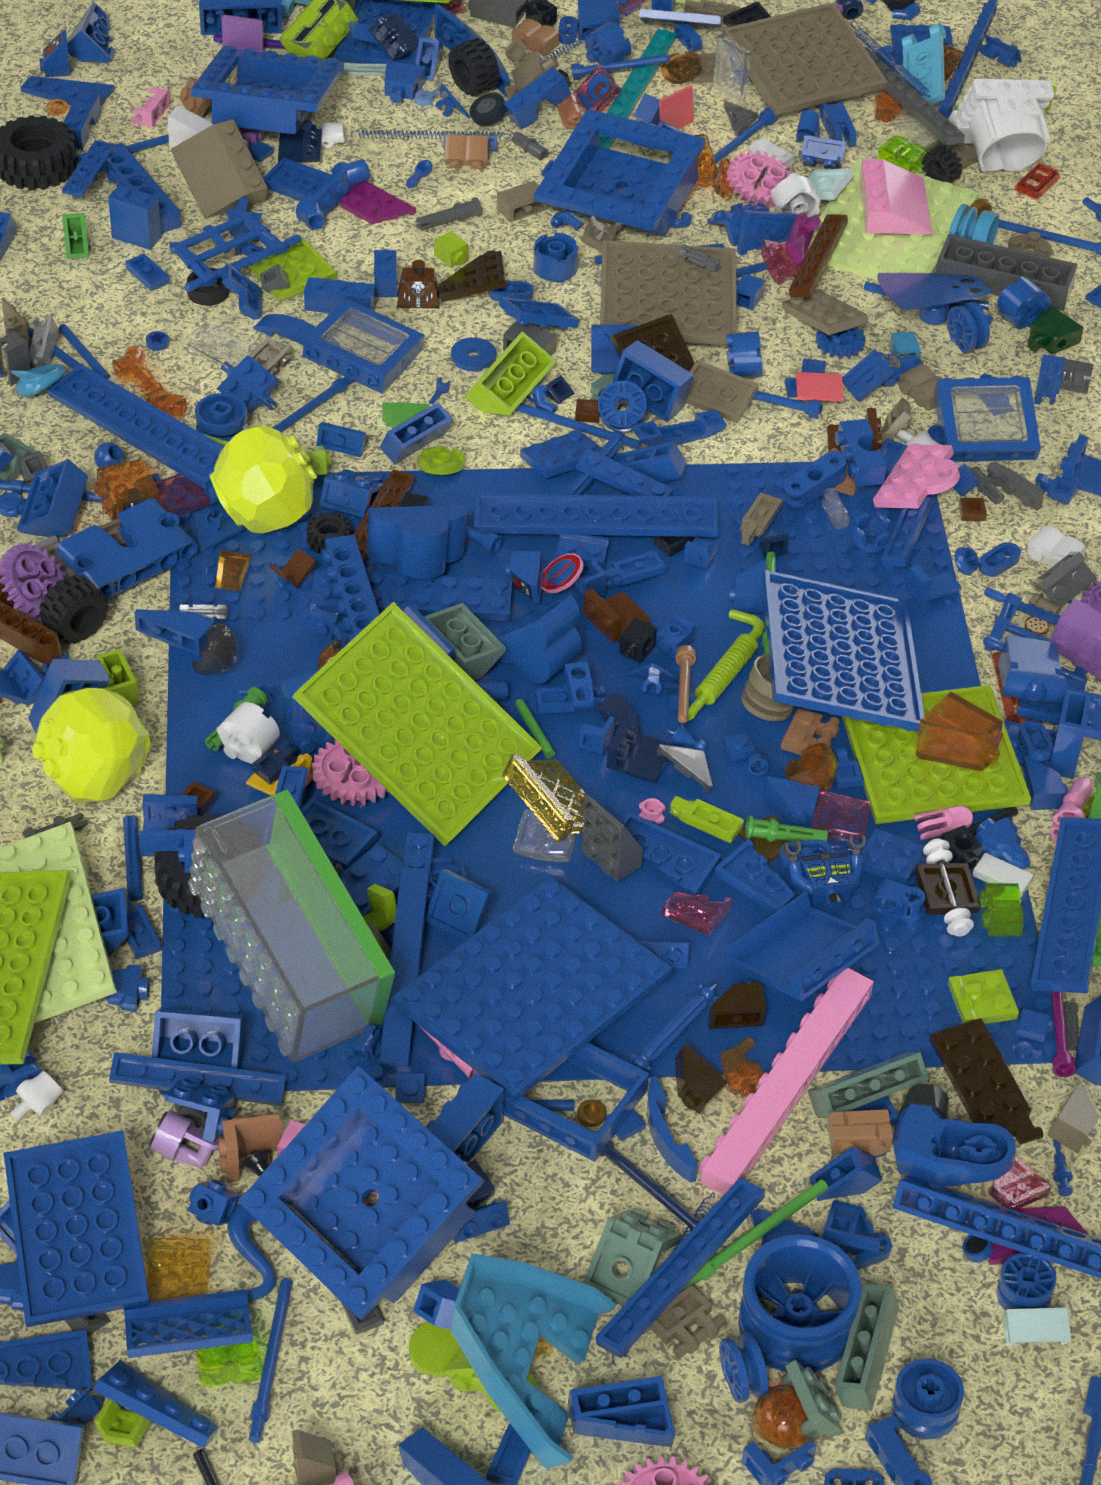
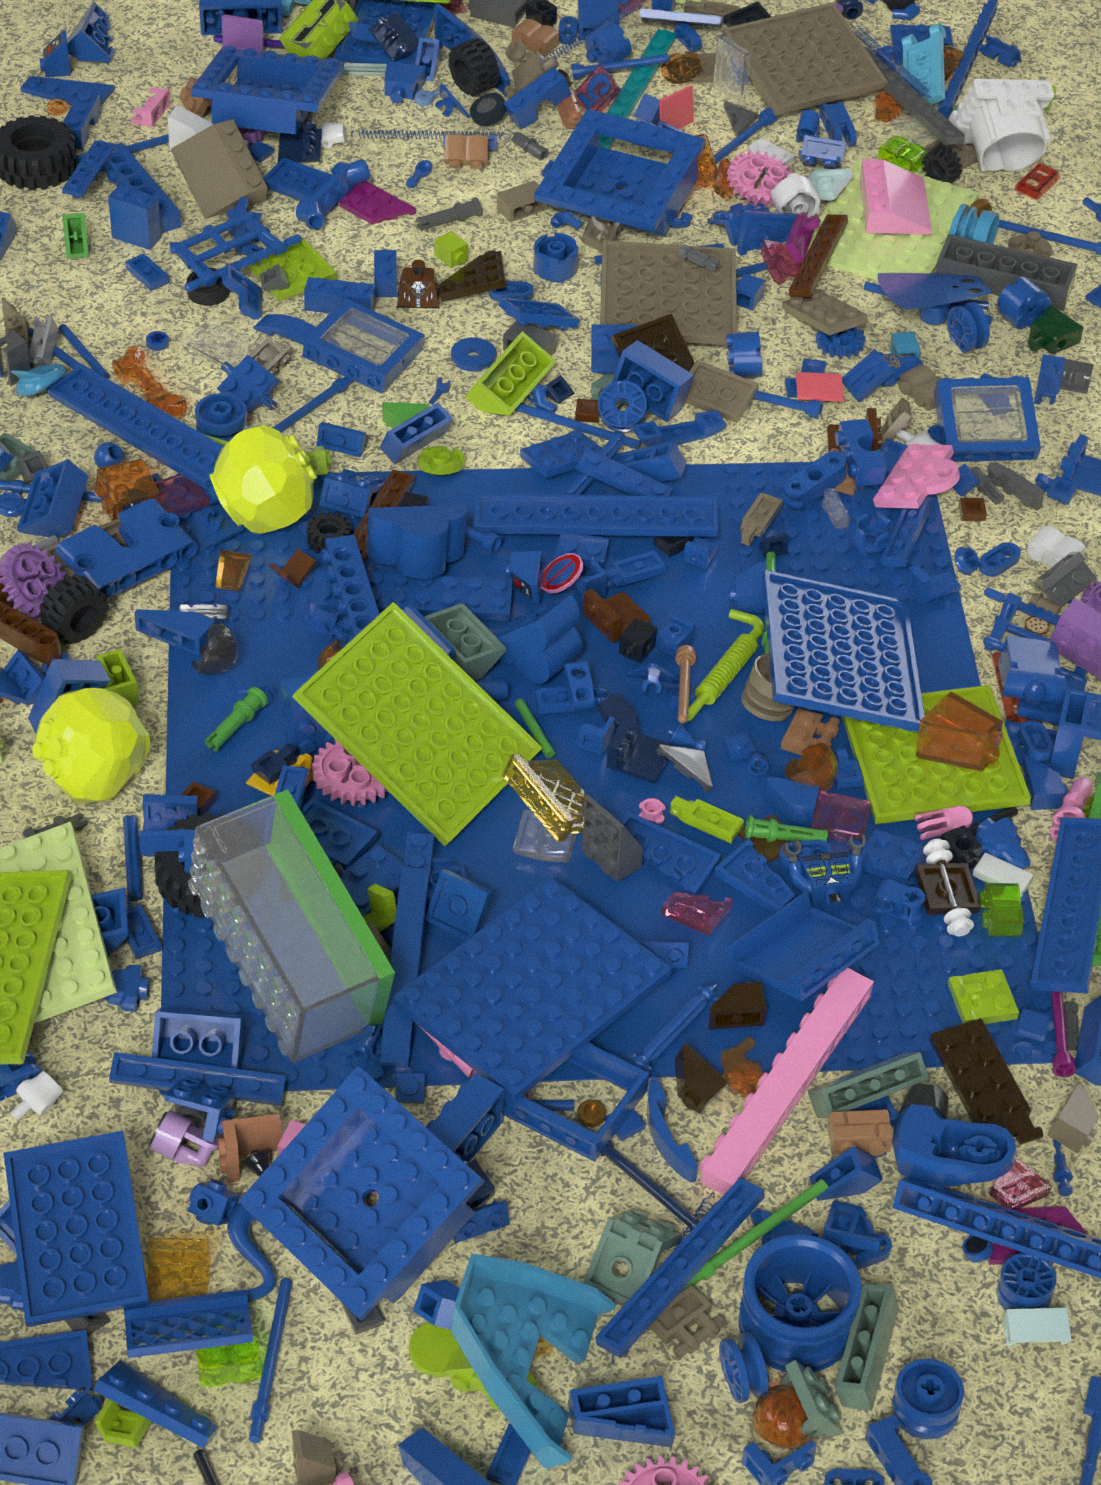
white brick [217,702,280,764] -> none

